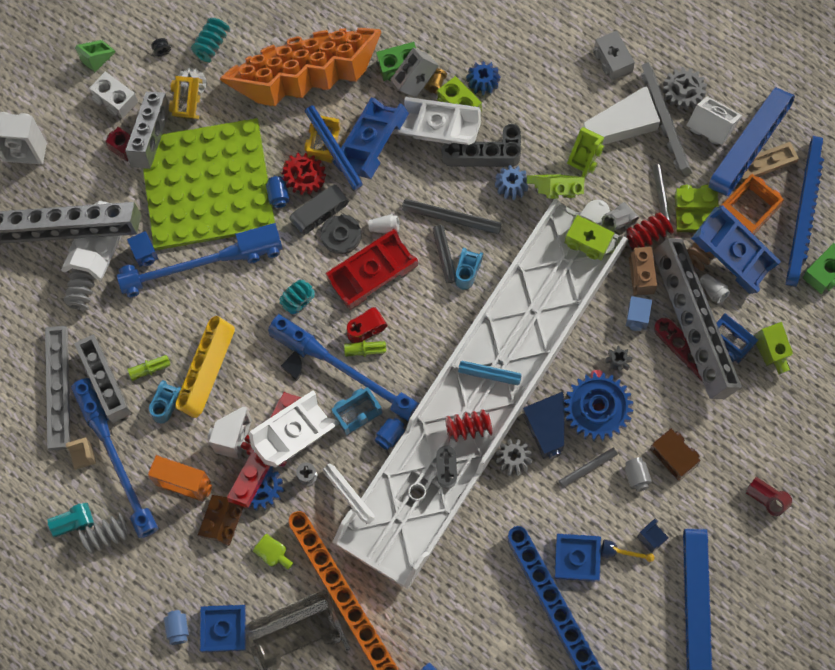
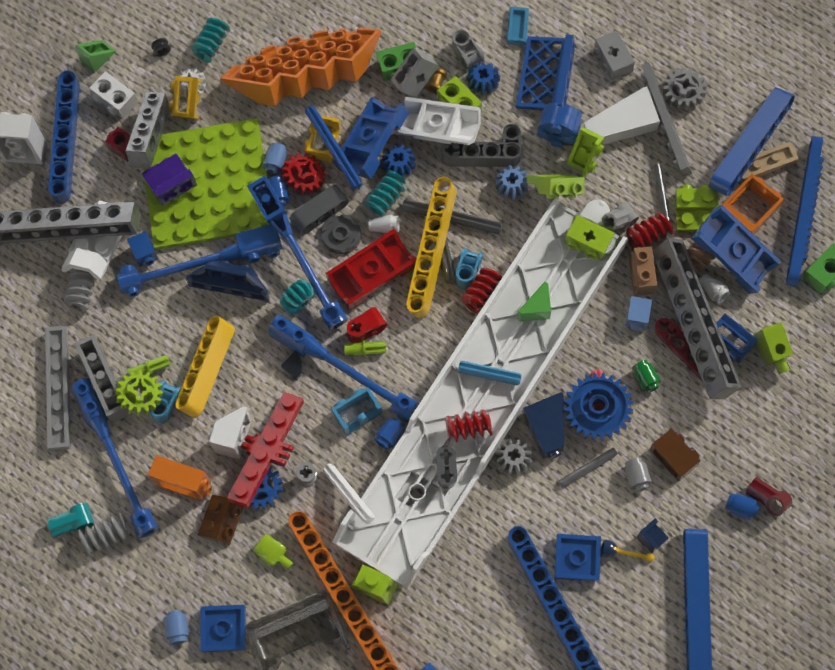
tan panel [66,437,96,470] -> none
white piece [249,391,340,467] -> none
dark grey gear [605,346,632,374] -> none
white slope [686,96,742,145] -> none
none -> blue beam [48,70,80,204]
none -> lime gear [115,370,163,416]
none -> dark purple bracket [142,153,197,206]
none -> dark blue wedge [186,260,270,302]
none -> blue bar [247,175,348,330]
none -> medium blue brick [262,143,287,175]
none -> lime torso [350,565,398,606]
none -> teal piece [364,170,406,216]
none -> blue gear [382,144,416,179]
none -> yellow beam [406,177,457,318]
none -> light grey piece [452,29,485,70]
none -> red piece [461,268,503,314]
none -> dark azure tile [506,7,529,46]
none -> blue fence [516,35,576,110]
none -> bright green slope [517,282,551,321]
none -> blue brick [537,102,582,148]
none -> green brick [632,360,661,393]
none -> blue brick [725,493,759,520]

